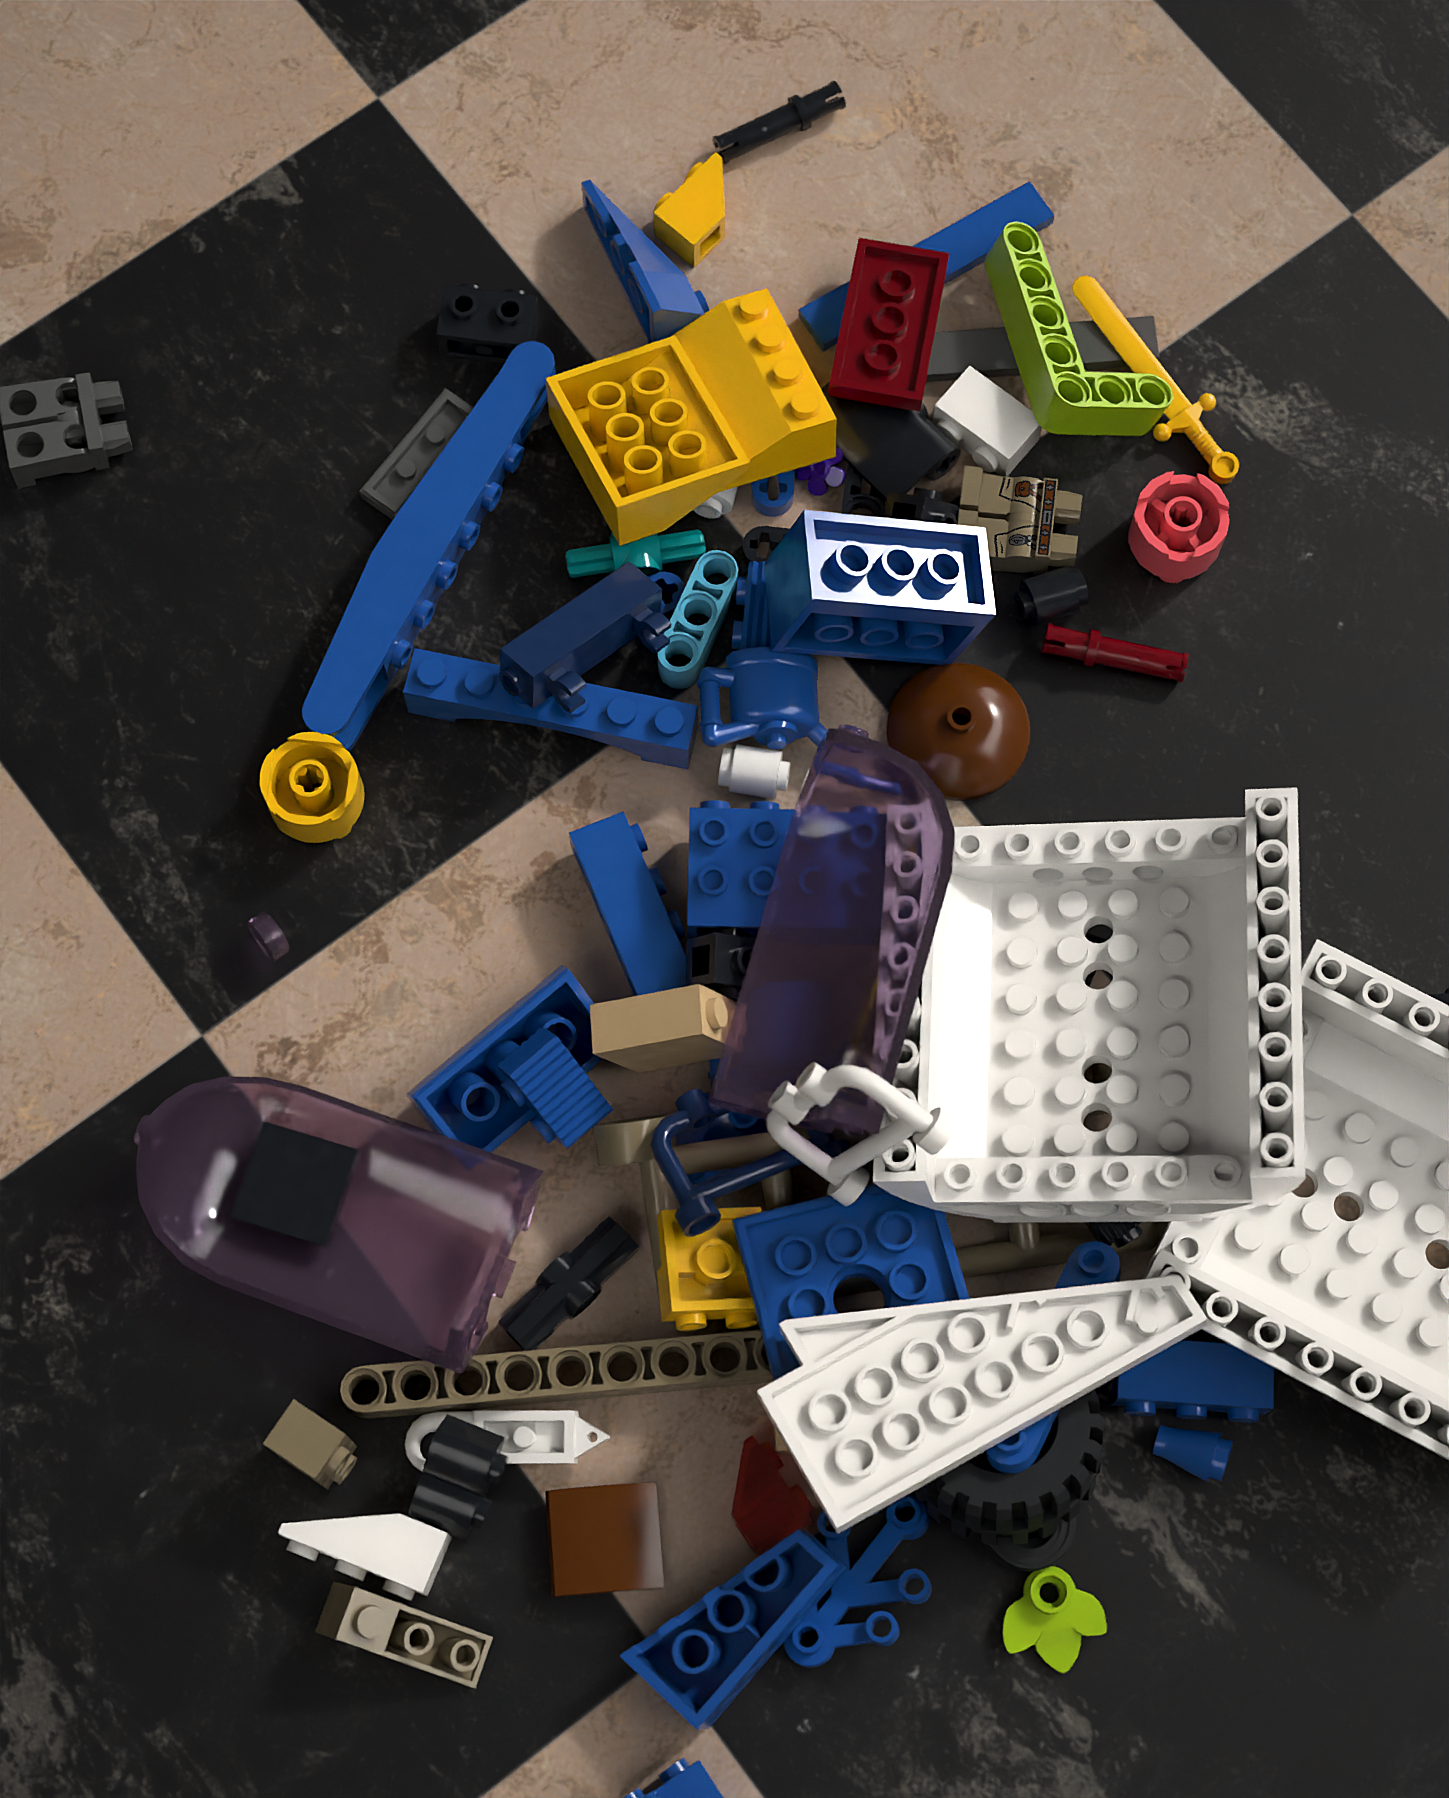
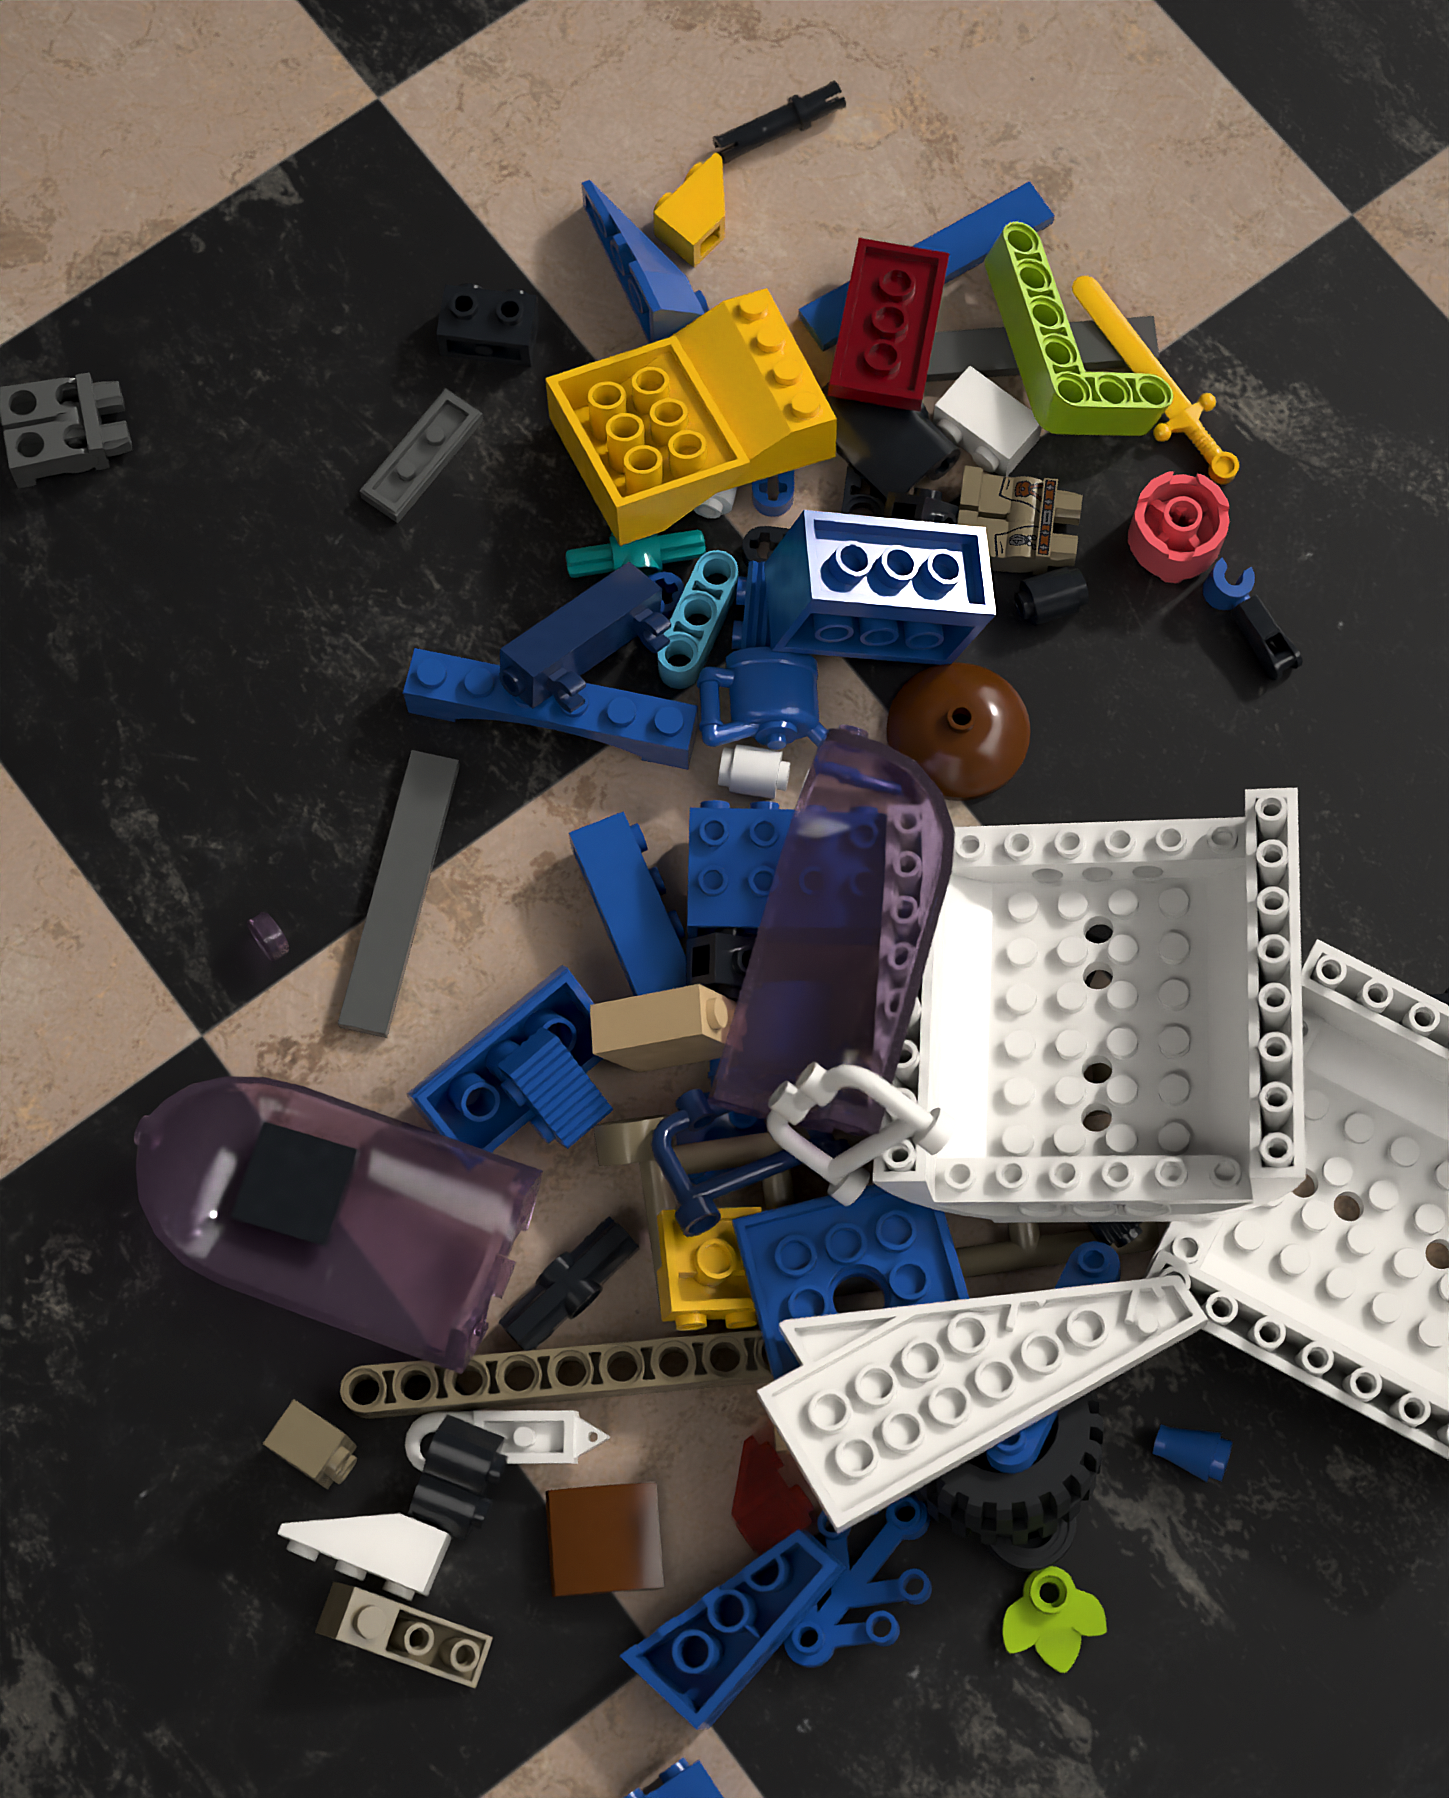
yellow brick [260,732,364,843] -> none
blue piece [302,341,556,751] -> none
dark purple plant [795,446,846,496] -> none
dark red pin [1041,623,1189,683] -> none
blue brick [1111,1340,1274,1423] -> none
none -> dark grey tile [338,750,460,1038]
none -> black piece [1203,558,1303,681]

